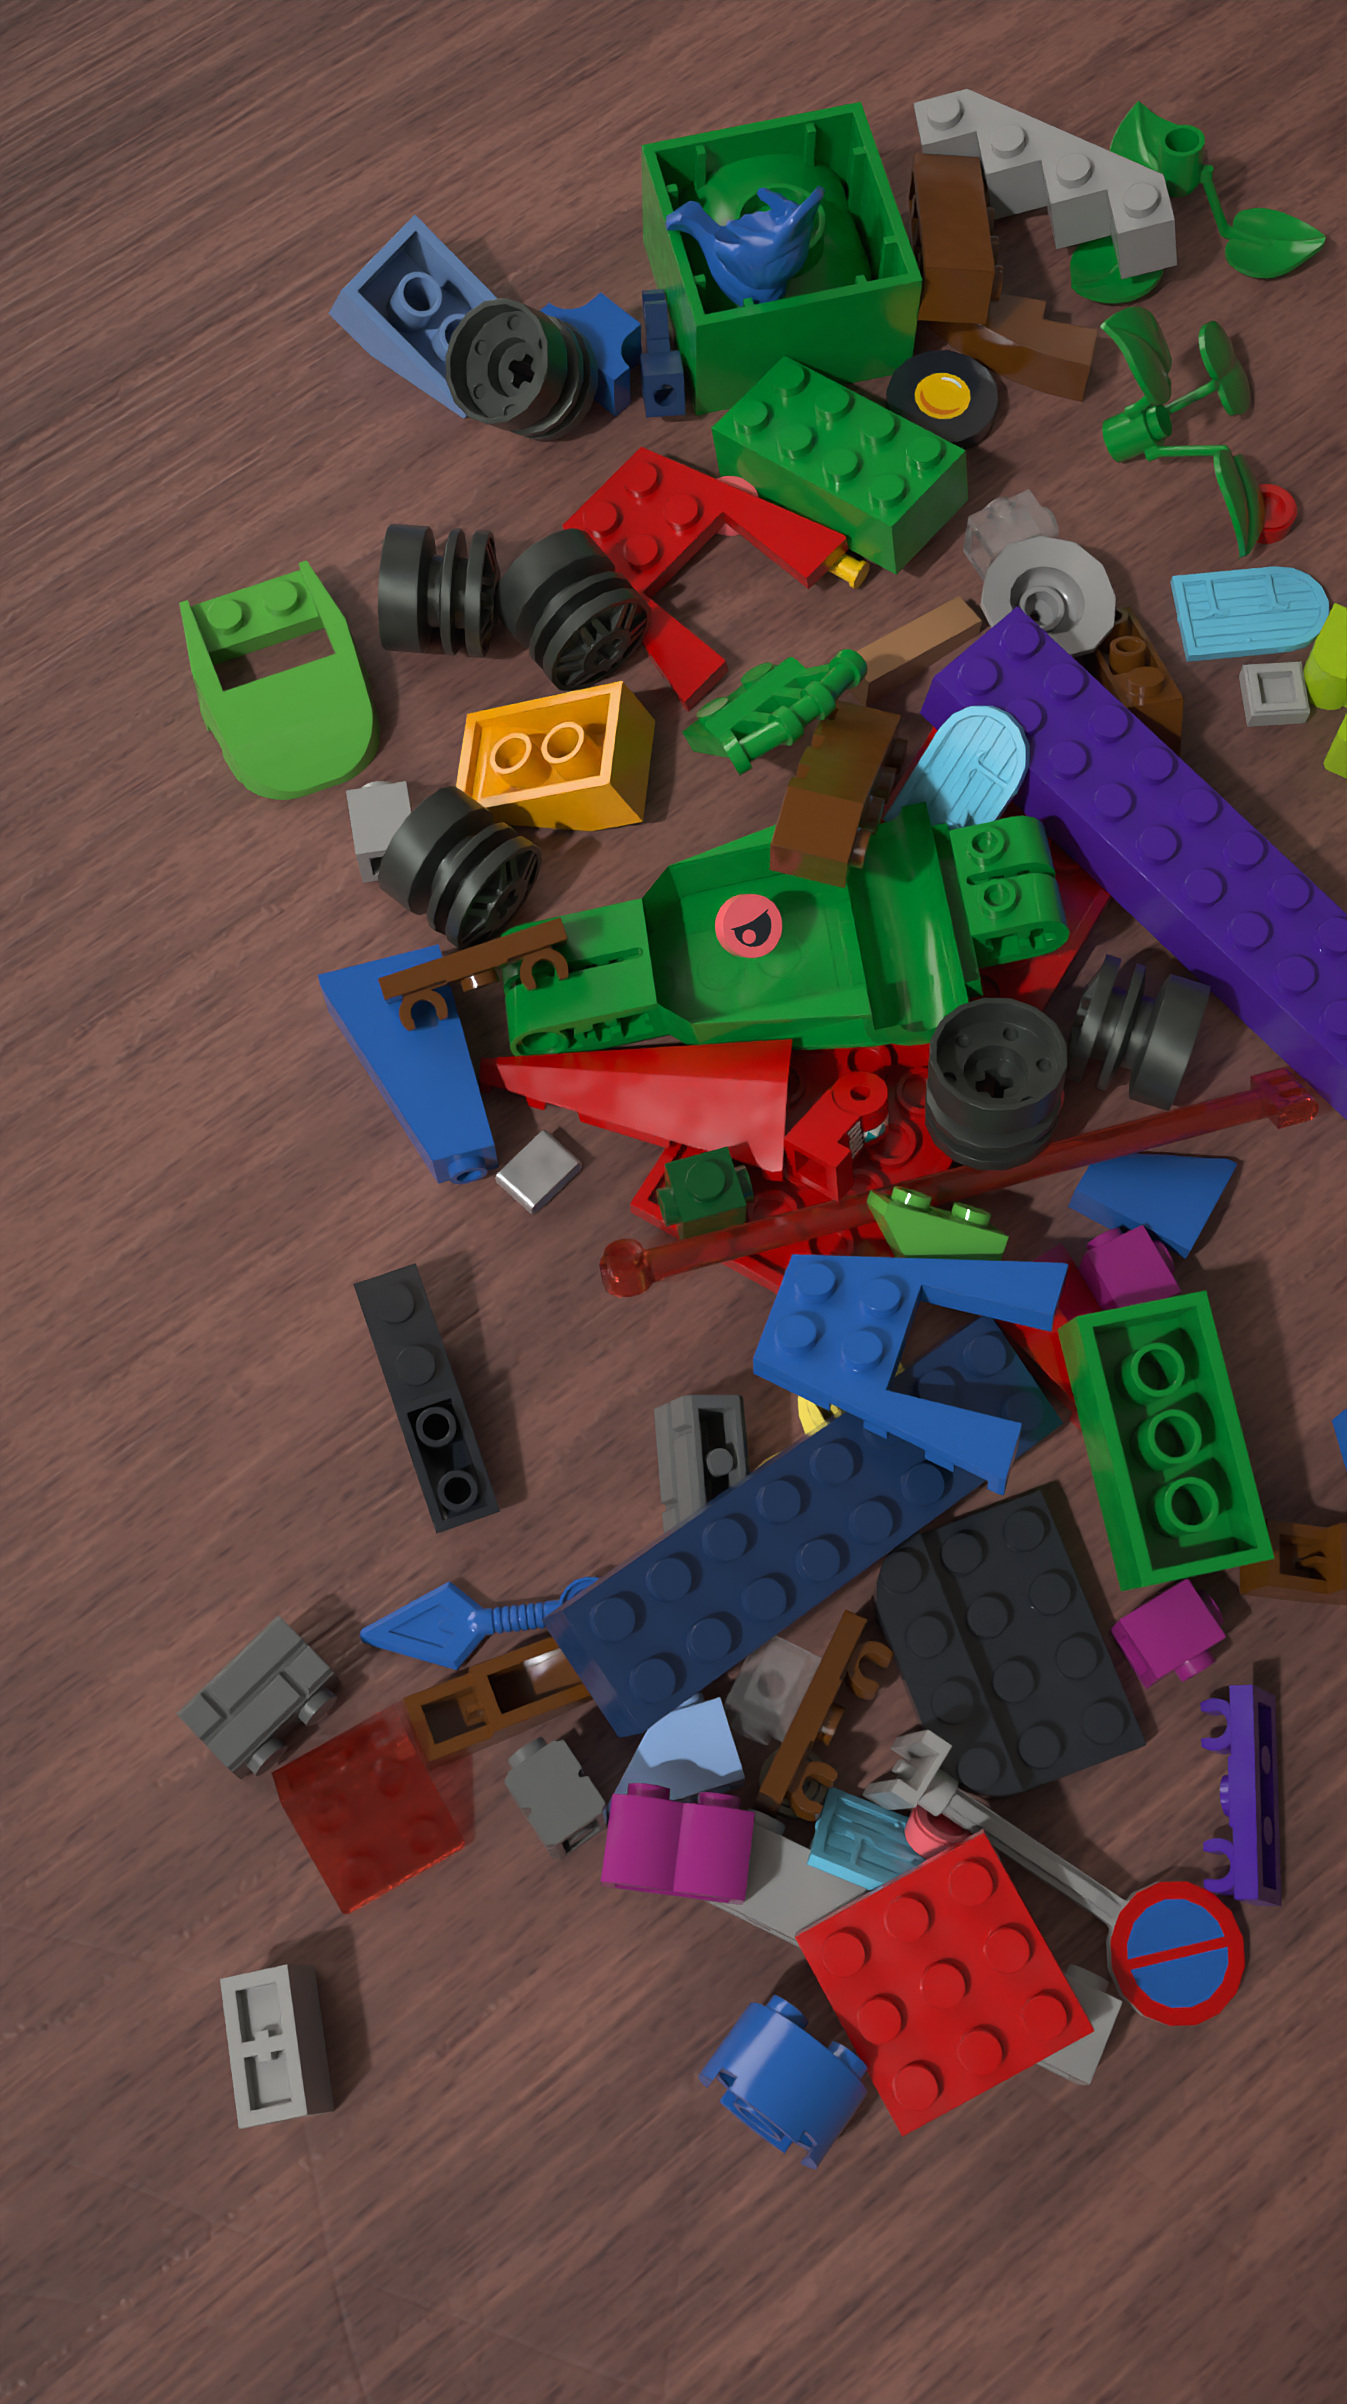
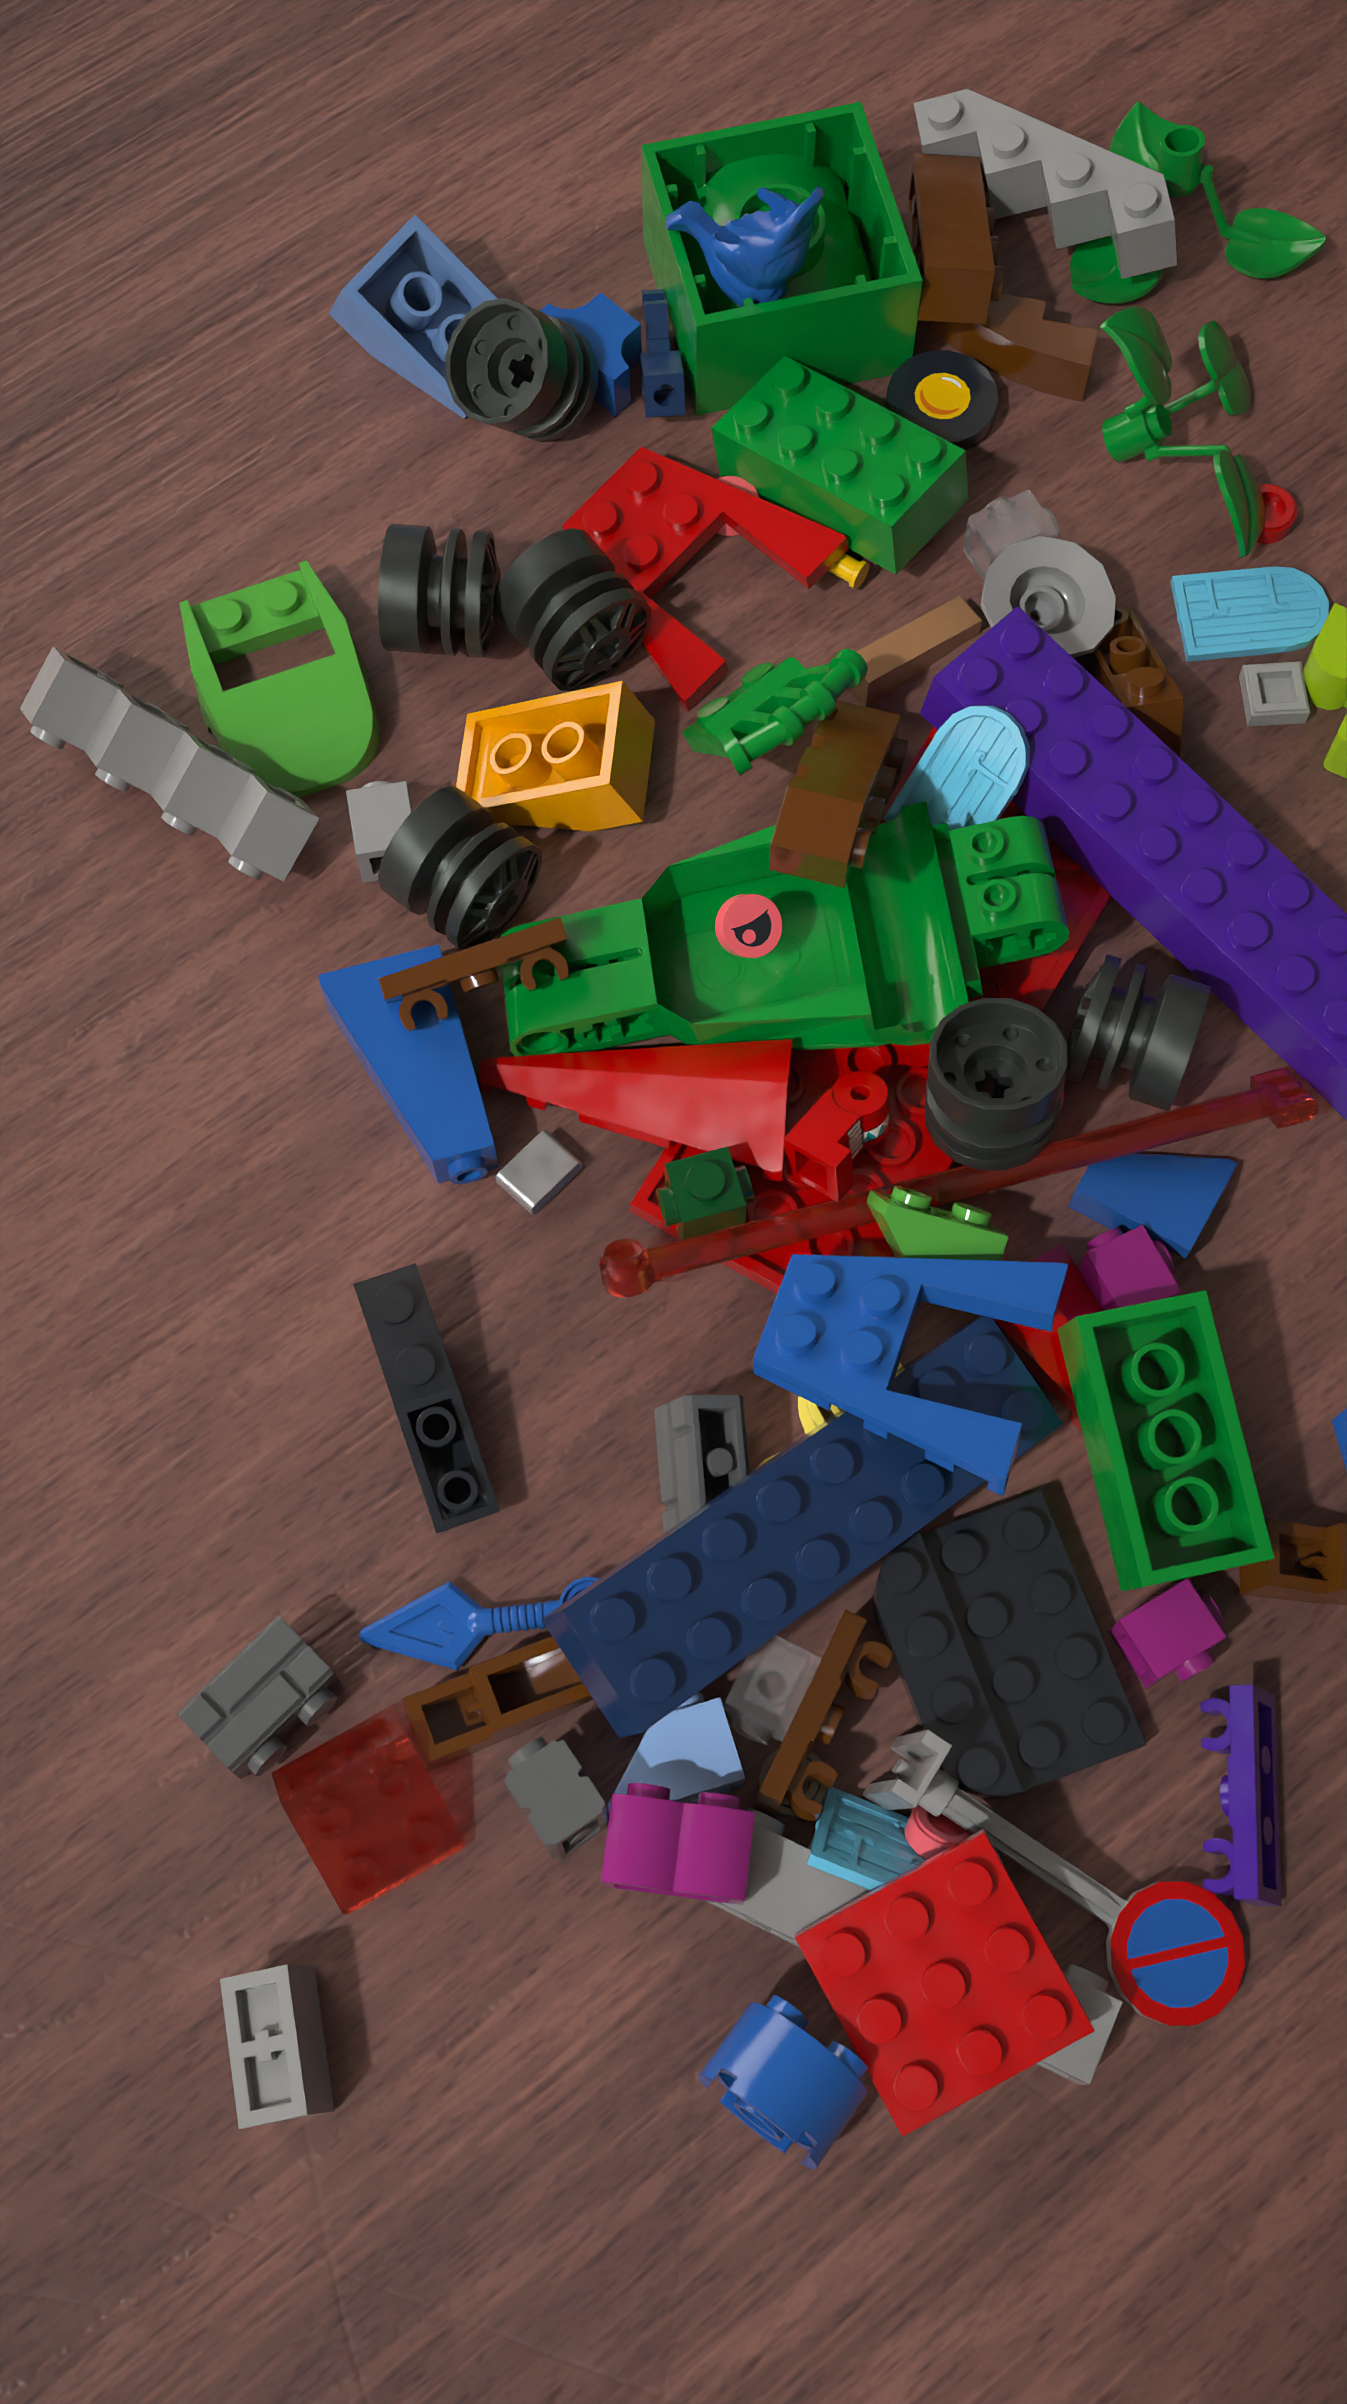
none -> light grey brick [20,646,319,882]

